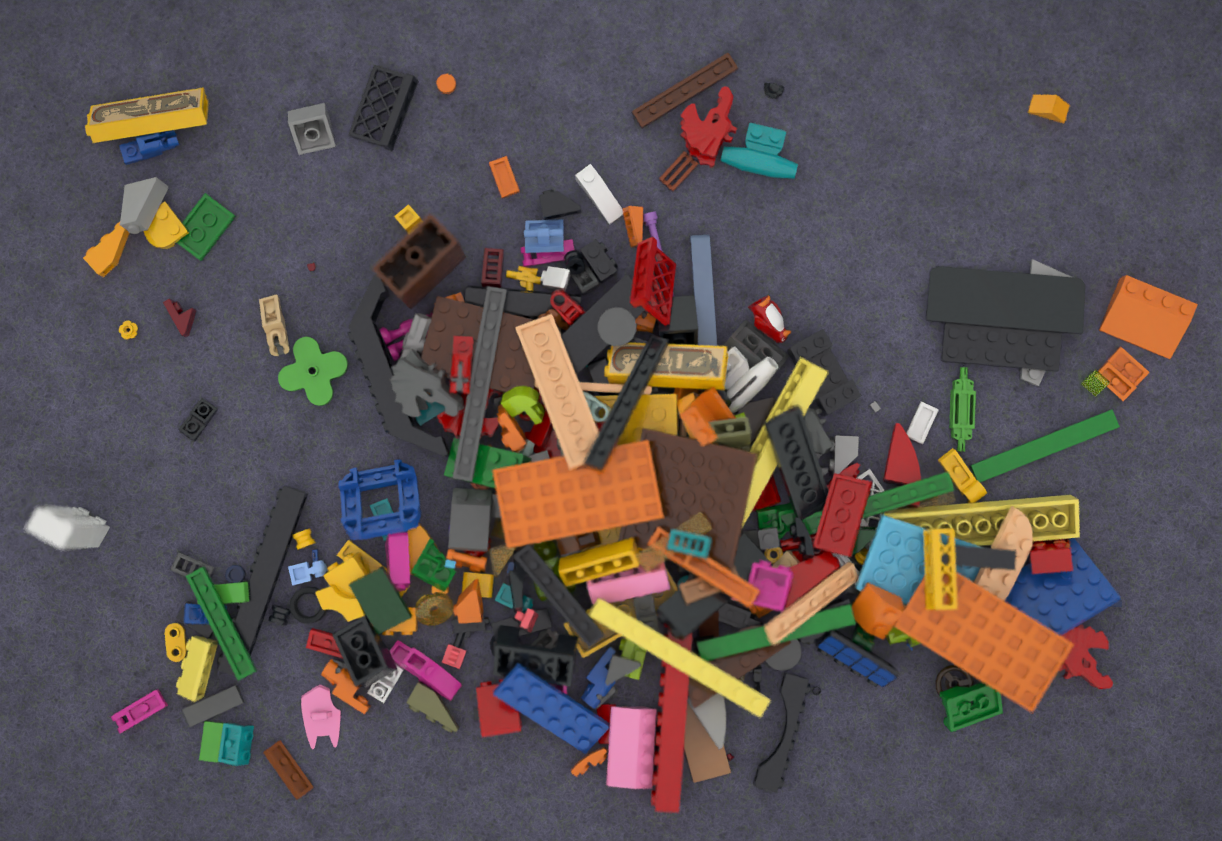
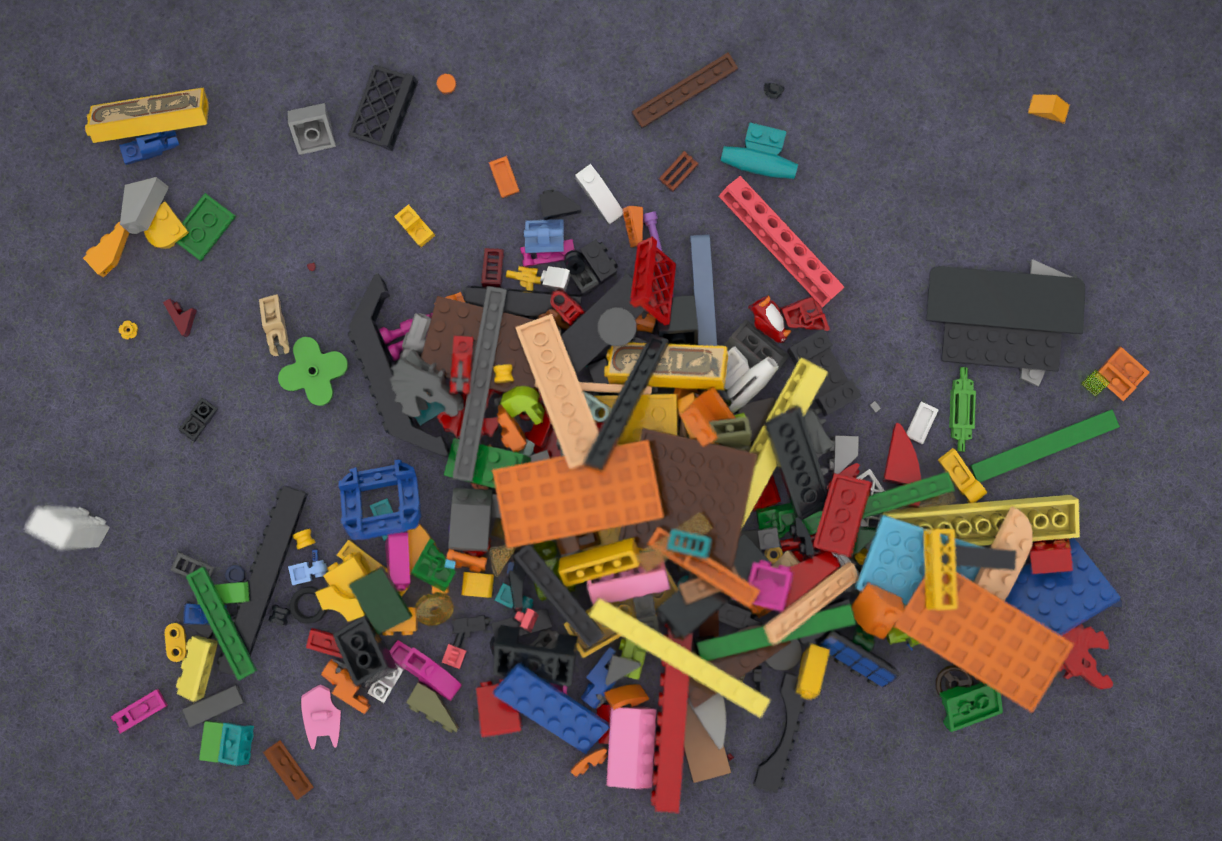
reddish brown brick [372,213,466,310] -> none
orange slope [454,579,484,623] -> none
red animal [680,86,737,168] -> none
orange slope [1099,275,1198,359] -> none
none -> yellow wheel [493,365,514,383]
none -> orange slope [604,684,649,710]
none -> coral brick [719,176,844,308]
none -> red slope [780,296,830,331]
none -> yellow slope [796,644,830,699]

